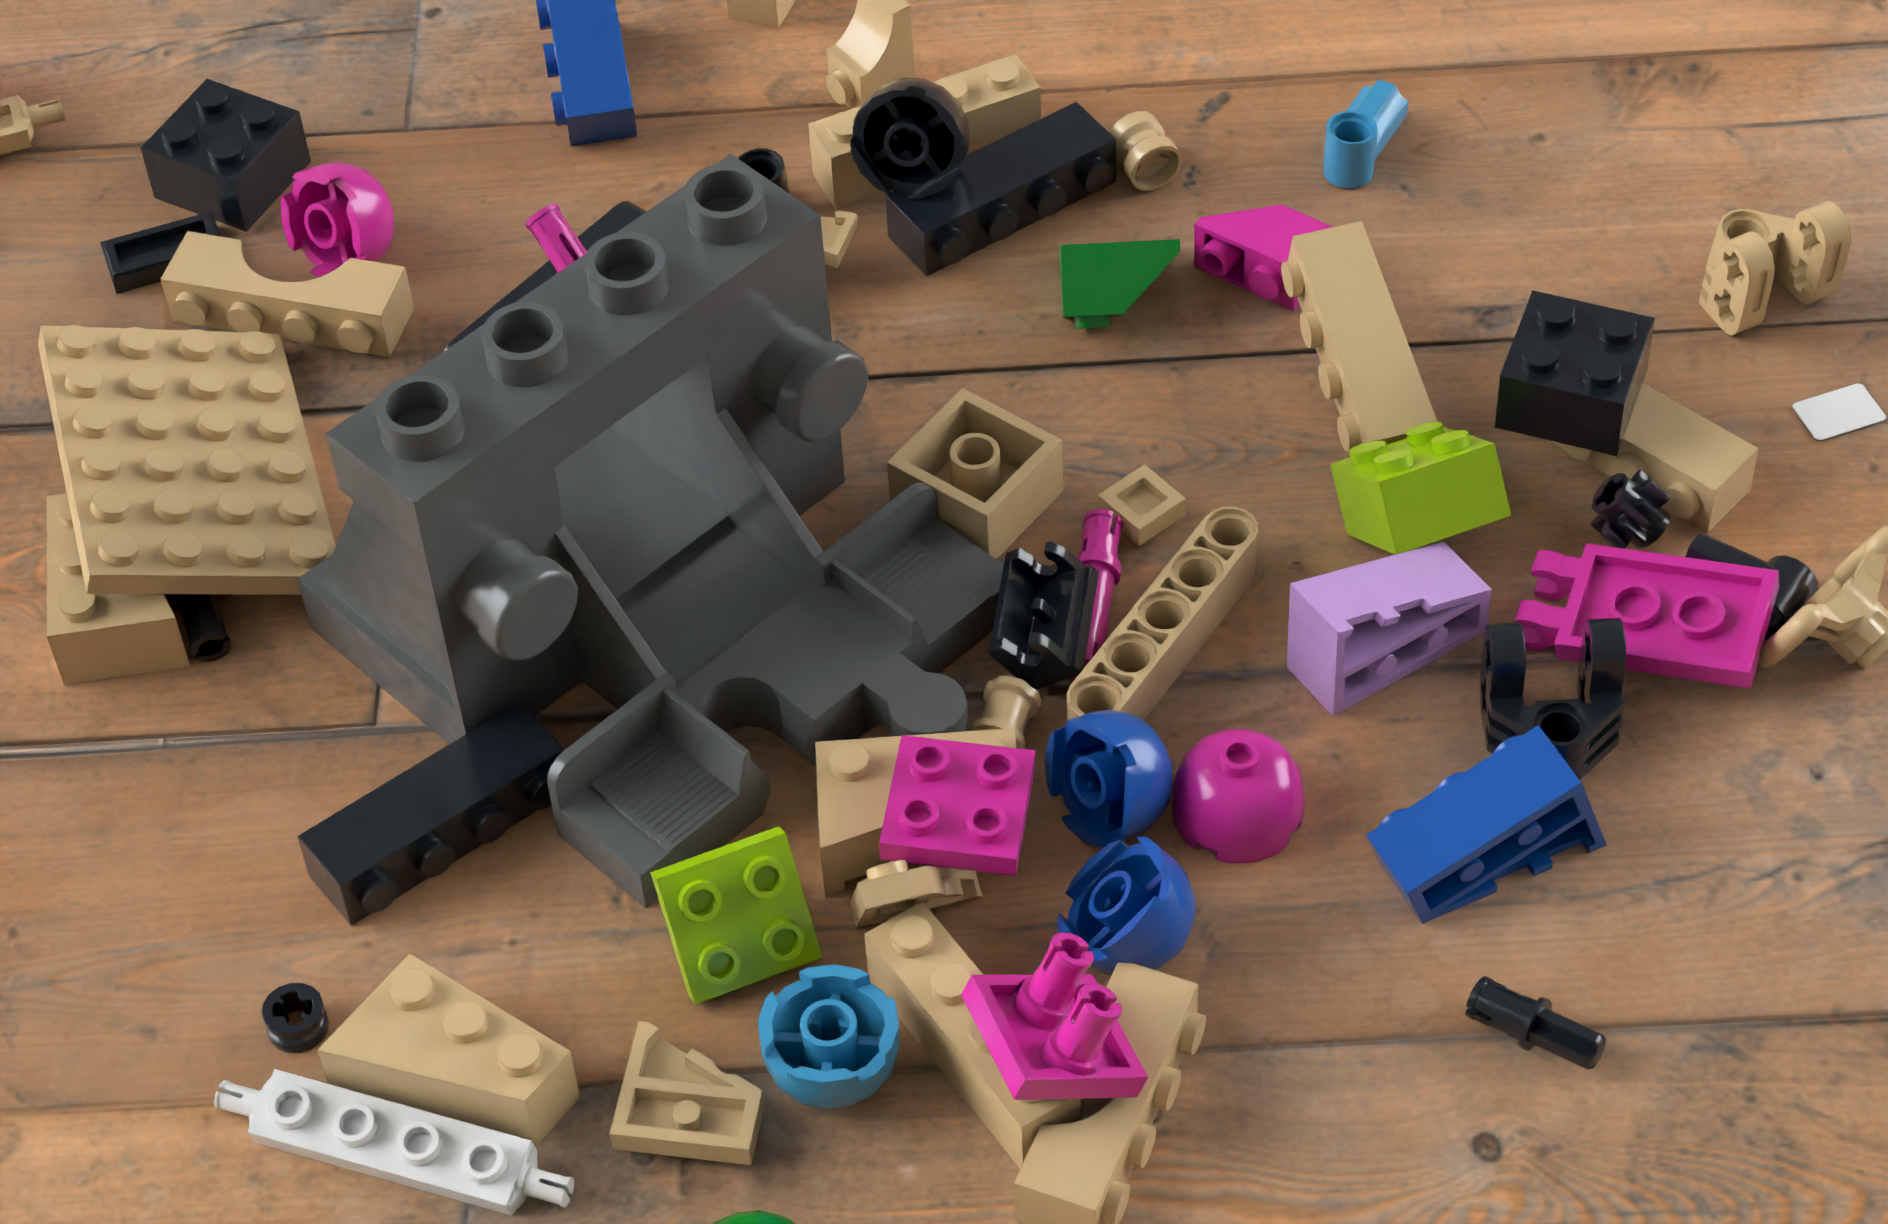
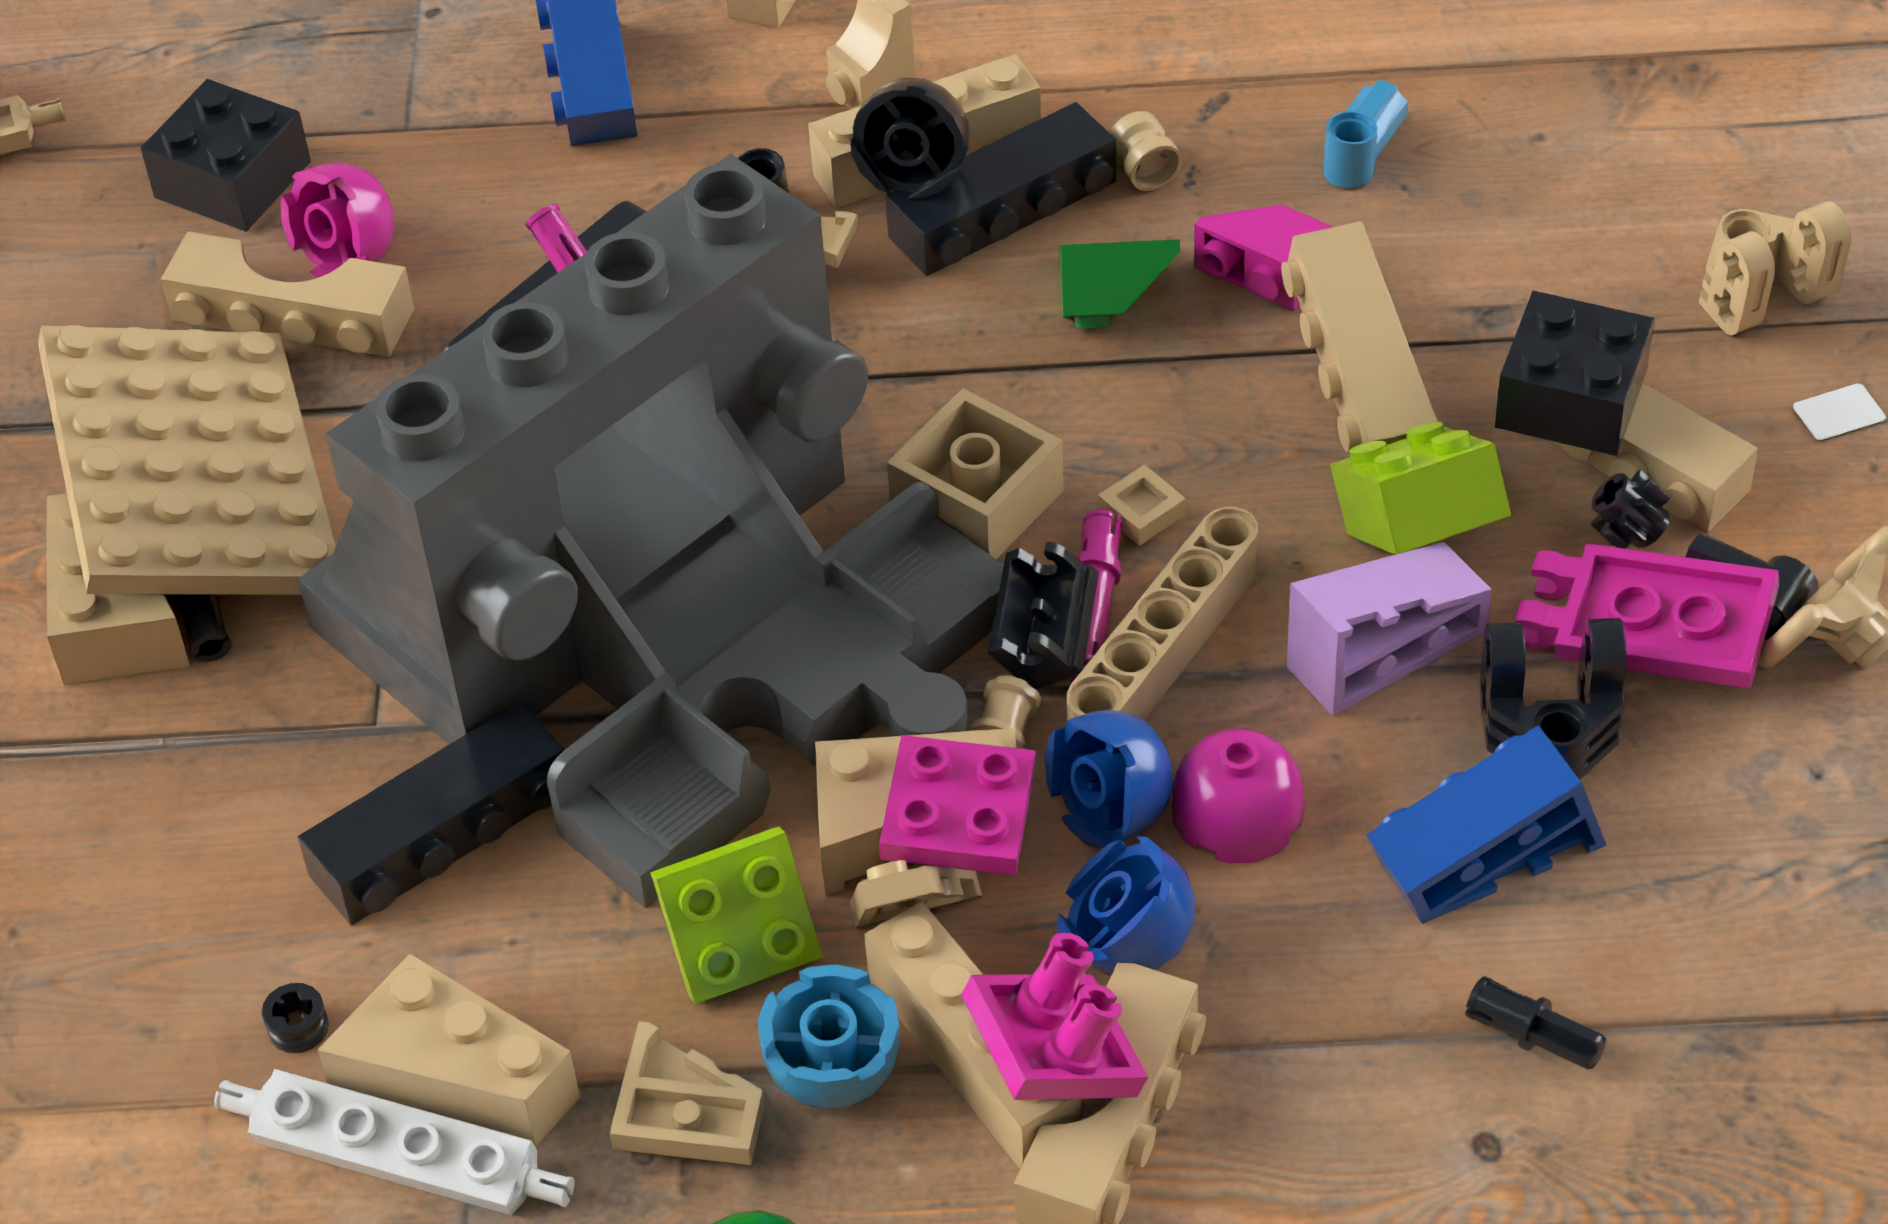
black tile [100,211,221,294] -> none

